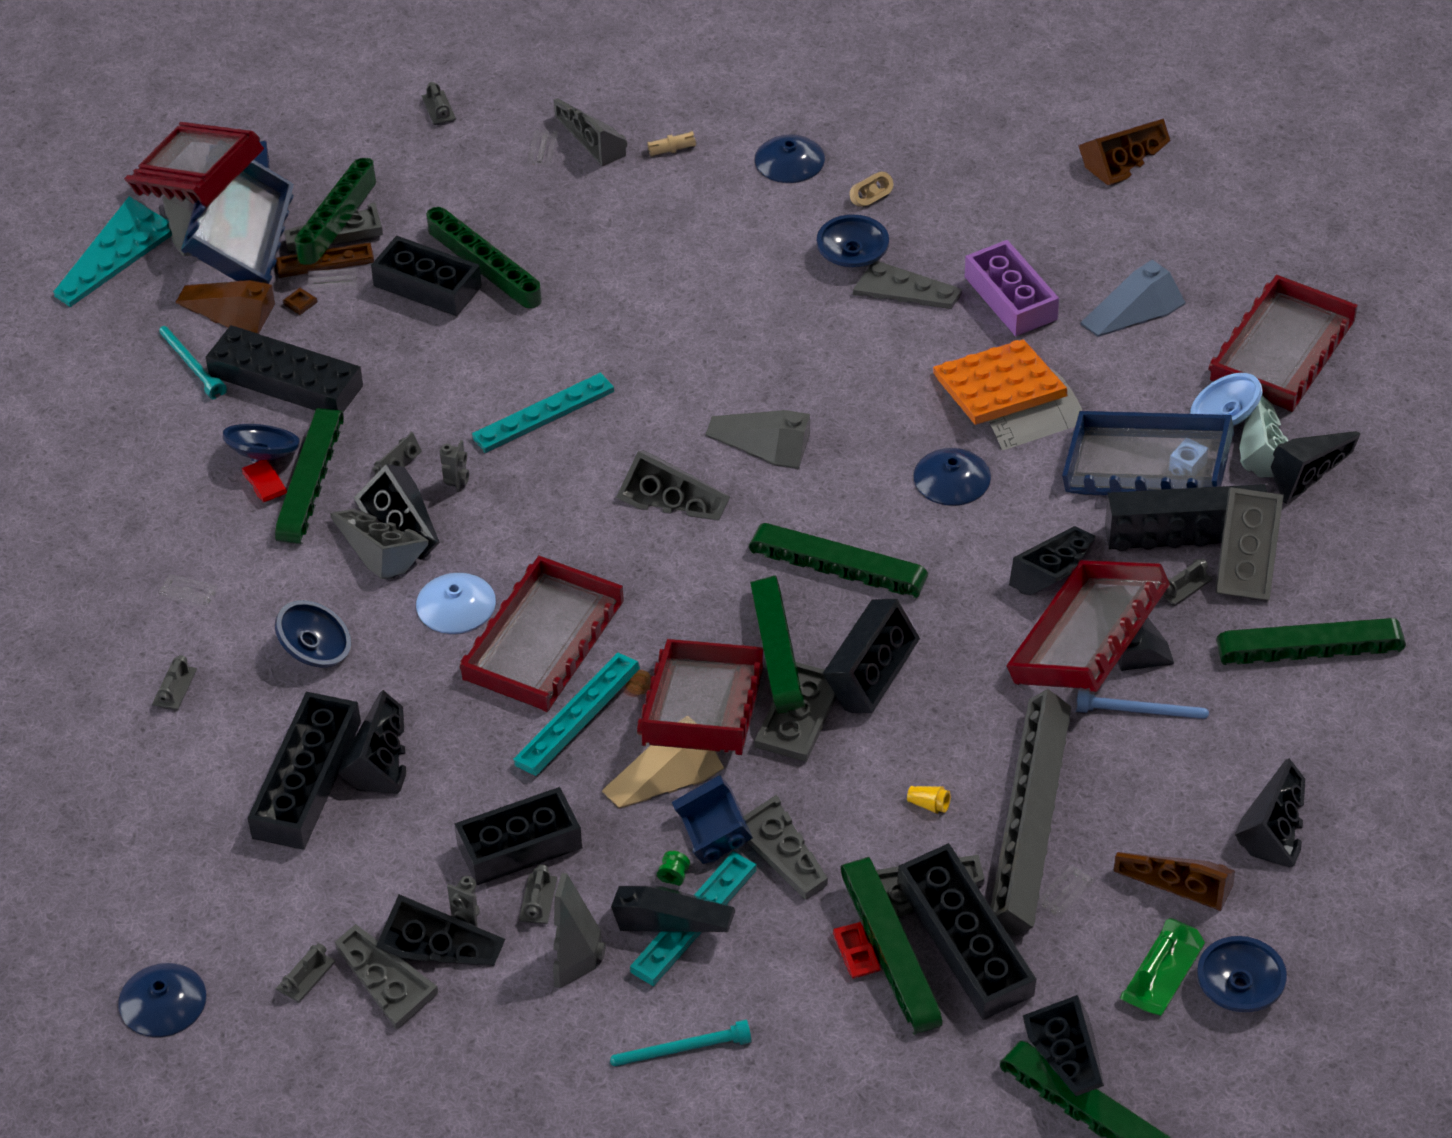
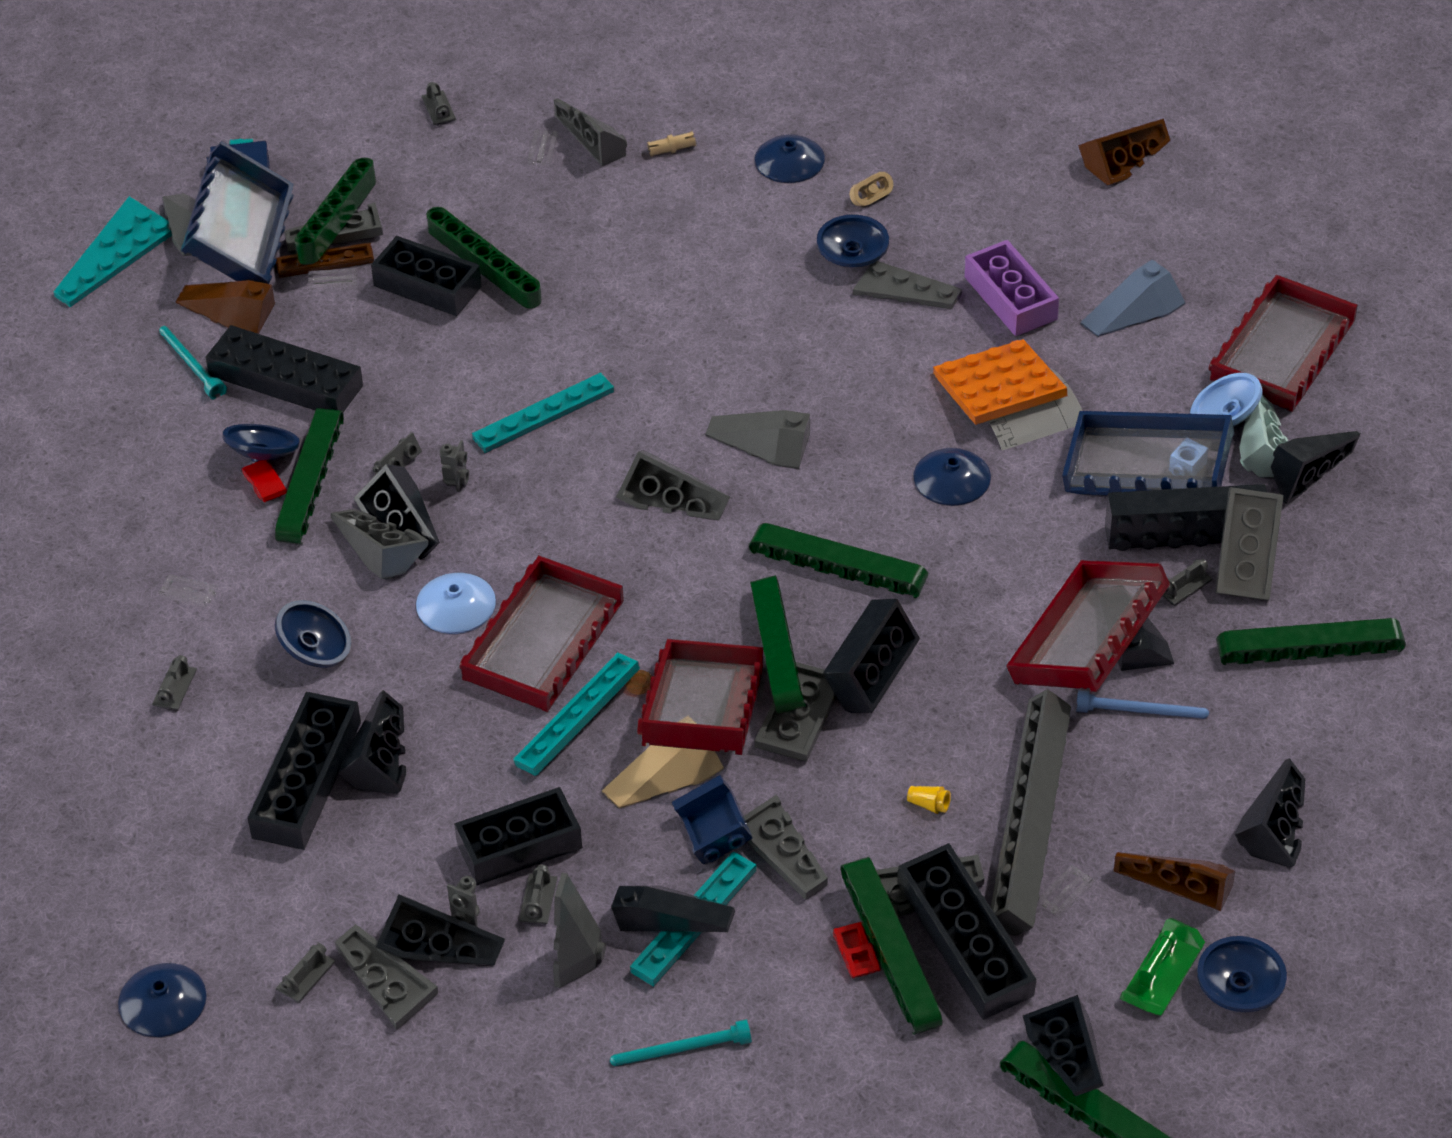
dark red window [124,122,264,208] -> none
reddish brown tile [283,288,318,315] -> none
green wheel [657,851,690,886] -> none
black wedge [1009,526,1096,595] -> none

